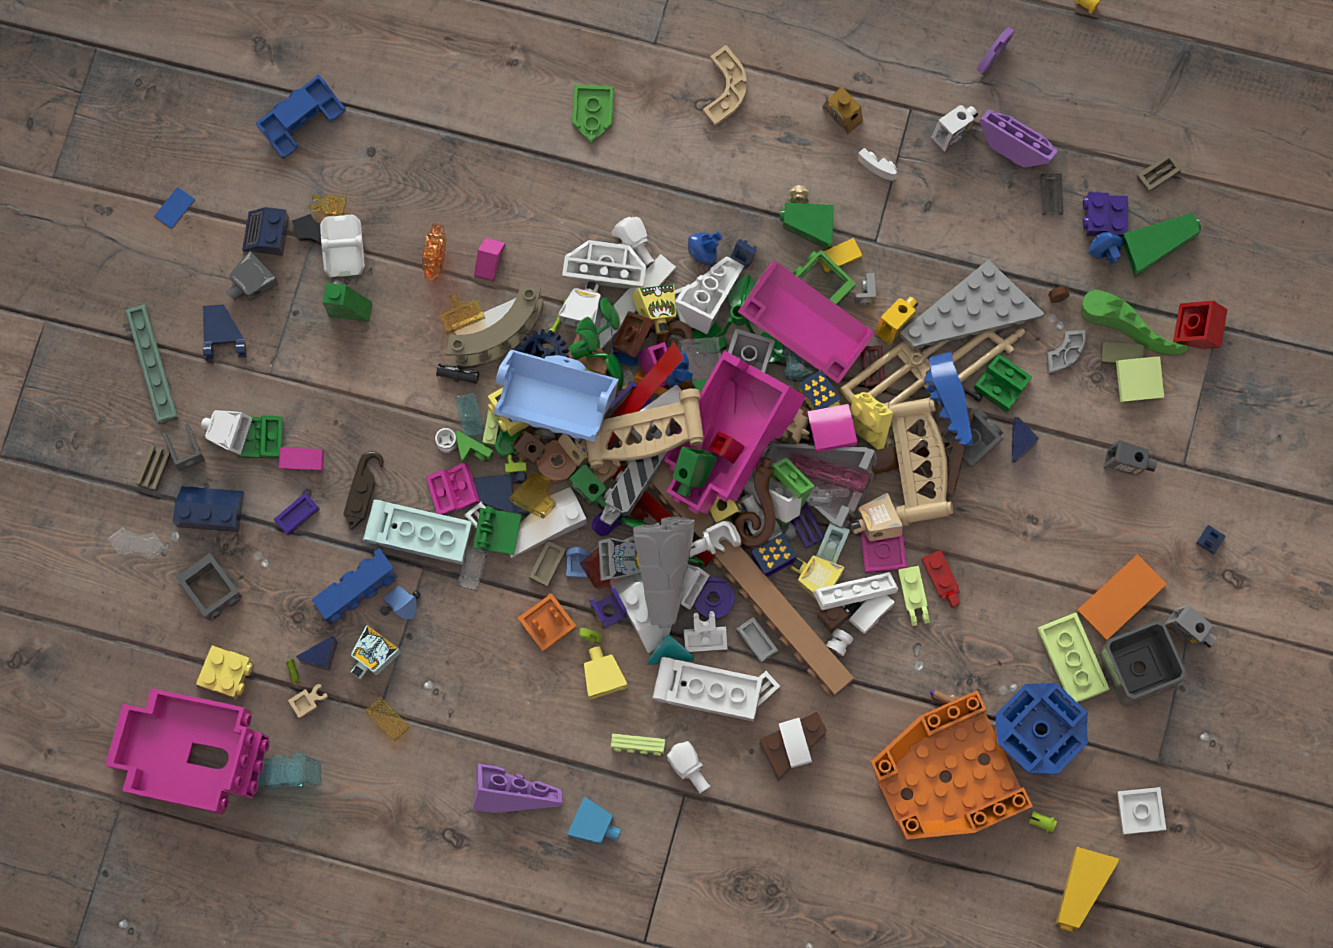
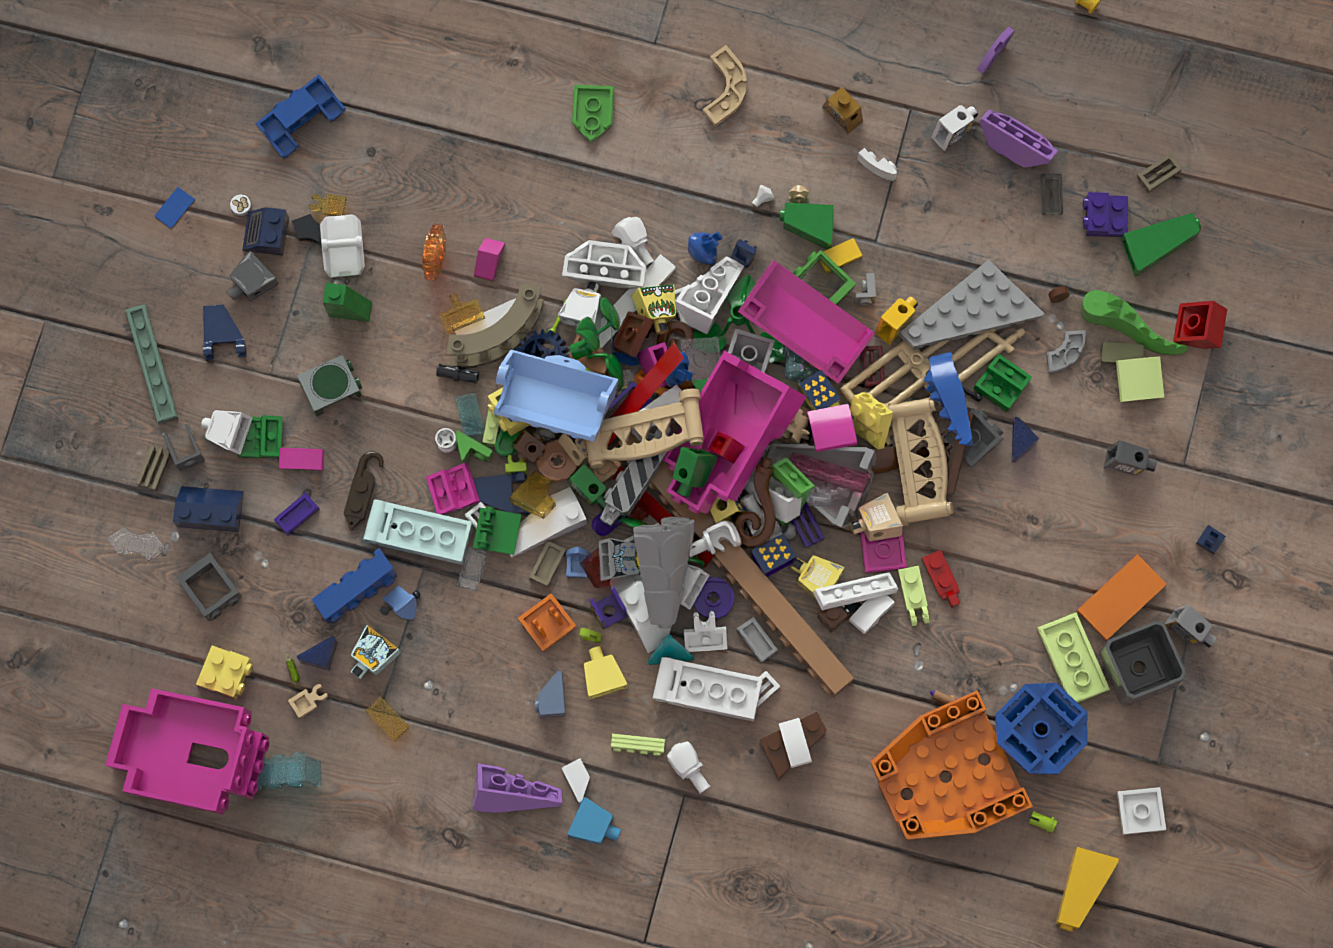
light aqua slope [816,522,850,564] -> none
white wheel [826,628,854,657] -> none
blue piece [1088,232,1123,265] -> none
none -> tile [230,195,252,216]
none -> panel [297,355,363,416]
none -> sand blue slope [534,671,566,718]
none -> white tile [561,759,590,804]
none -> white rock [752,185,775,208]

